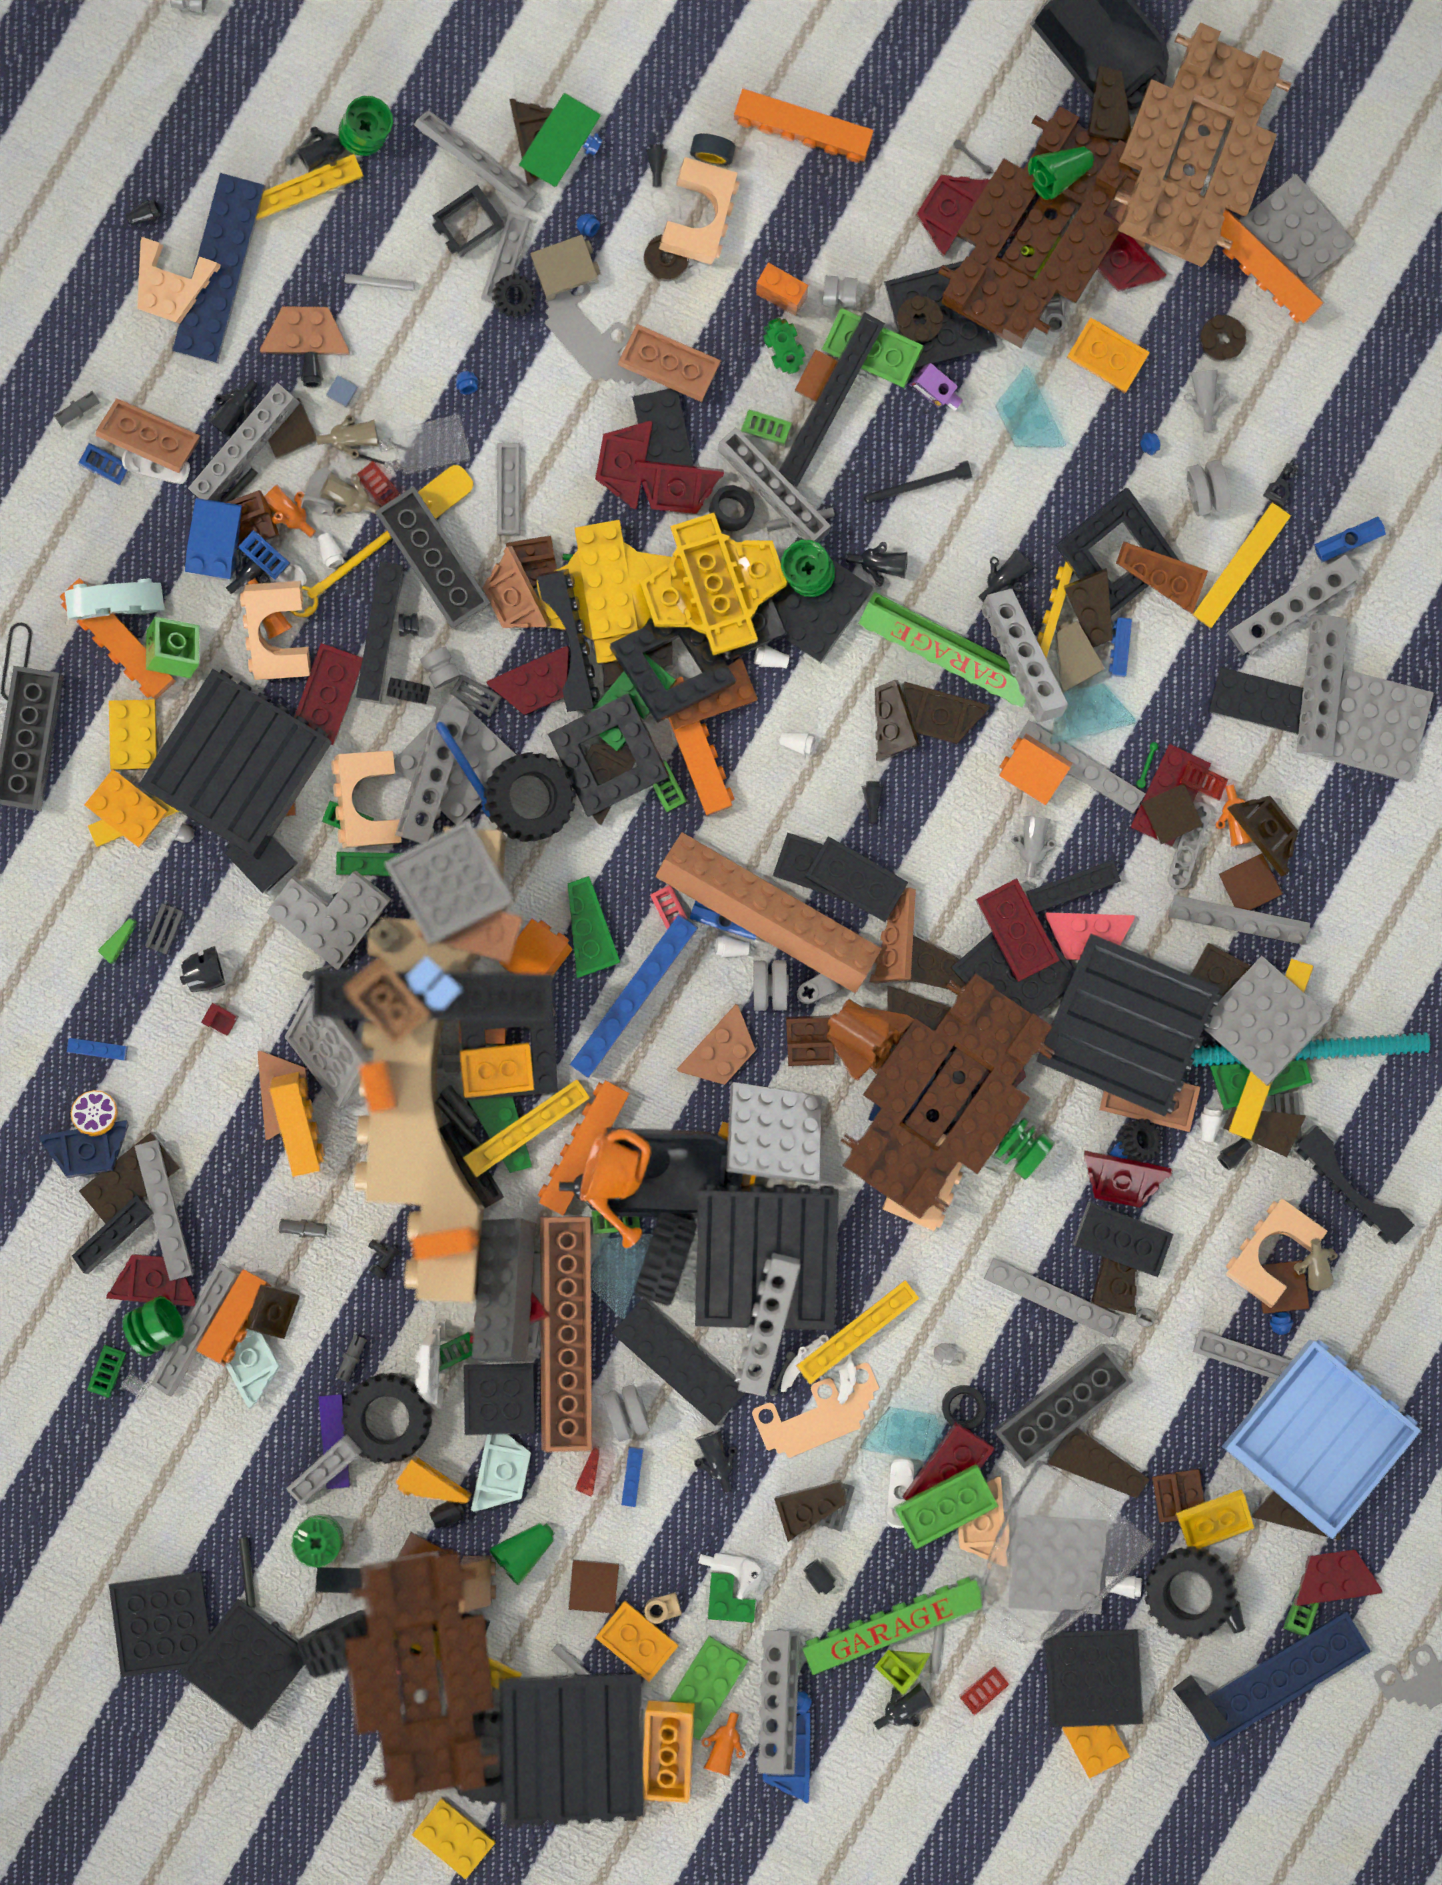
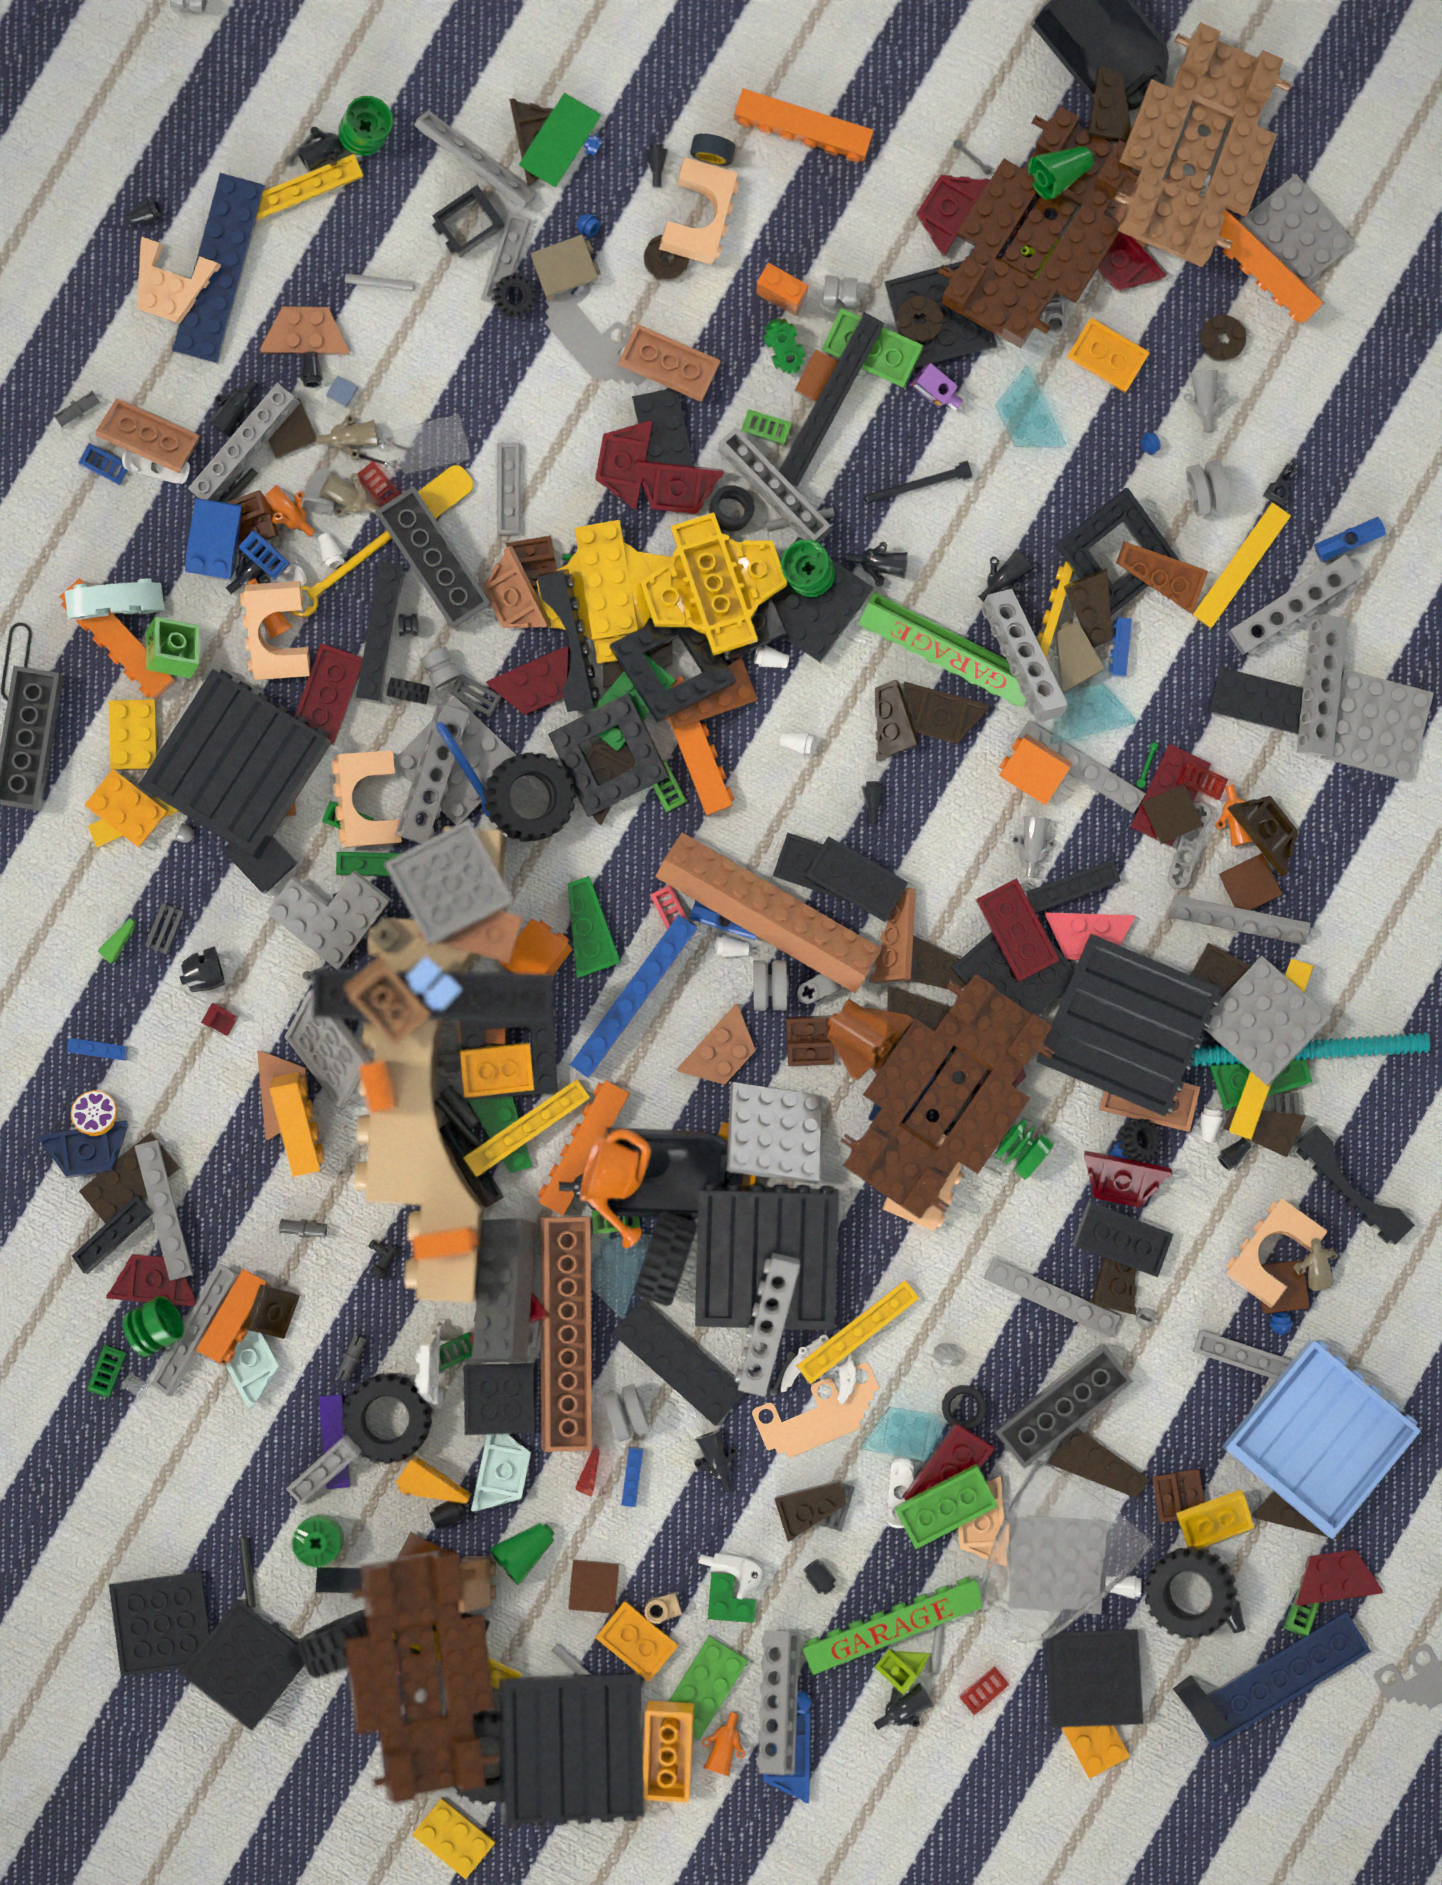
blue plate [456,371,479,395] -> none

